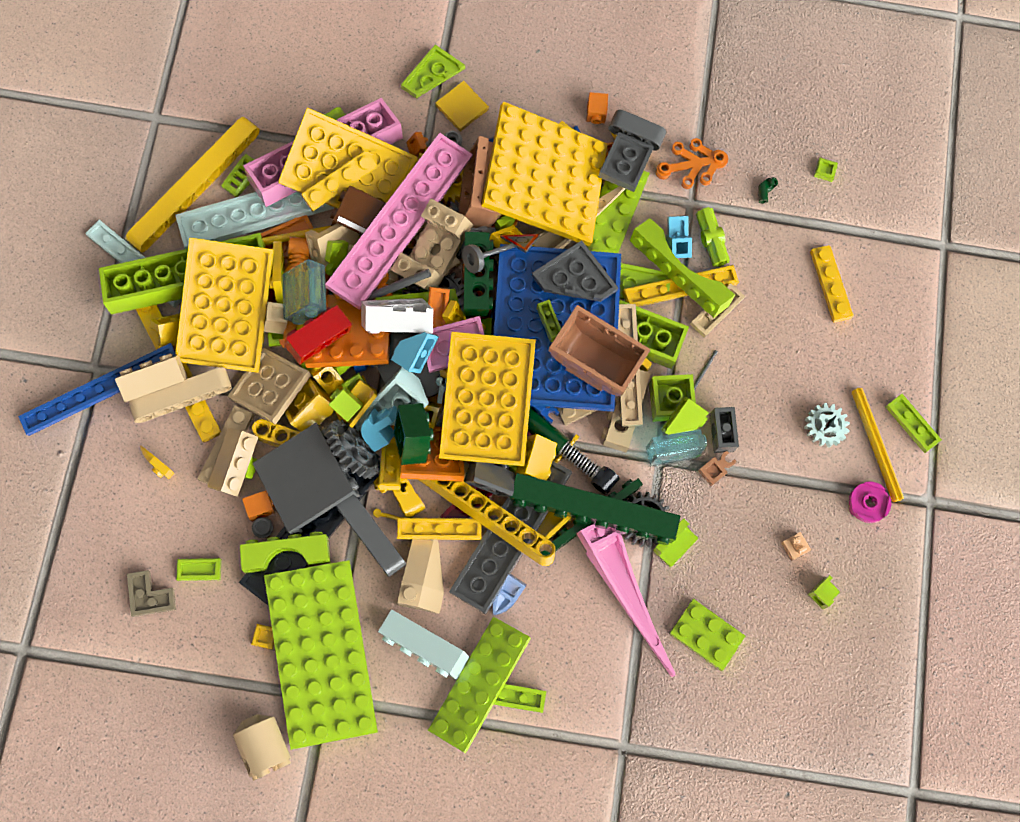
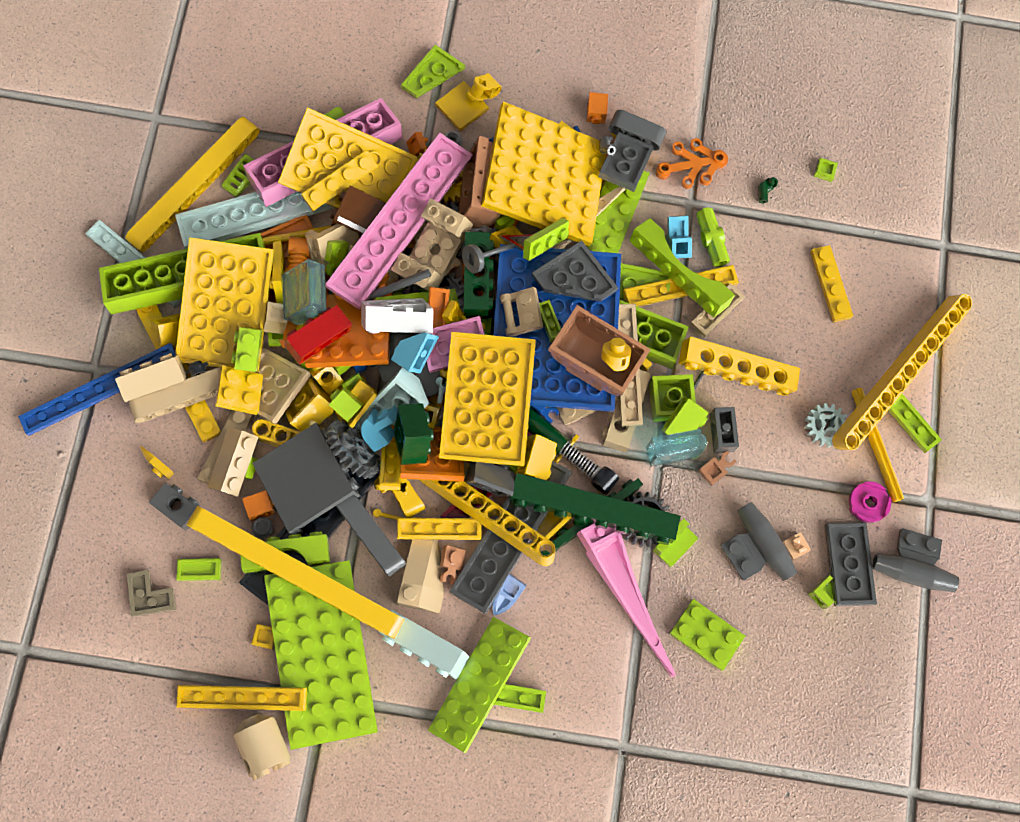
none -> dark grey brick [149,483,199,531]
none -> yellow tile [176,685,307,711]
none -> black plate [186,361,209,377]
none -> yellow beam [186,506,405,639]
none -> yellow plate [215,366,263,415]
none -> lime brick [231,327,263,372]
none -> nougat plate [439,545,466,585]
none -> yellow piece [466,73,502,102]
none -> tan plate [500,287,543,337]
none -> lime plate [523,218,569,261]
none -> dark grey arm [599,135,616,155]
none -> yellow piece [601,338,631,371]
none -> yellow brick [678,337,800,396]
none -> dark grey plate [720,502,798,581]
none -> dark grey tile [825,522,877,606]
none -> yellow beam [832,294,972,450]
none -> dark grey plate [872,528,959,592]

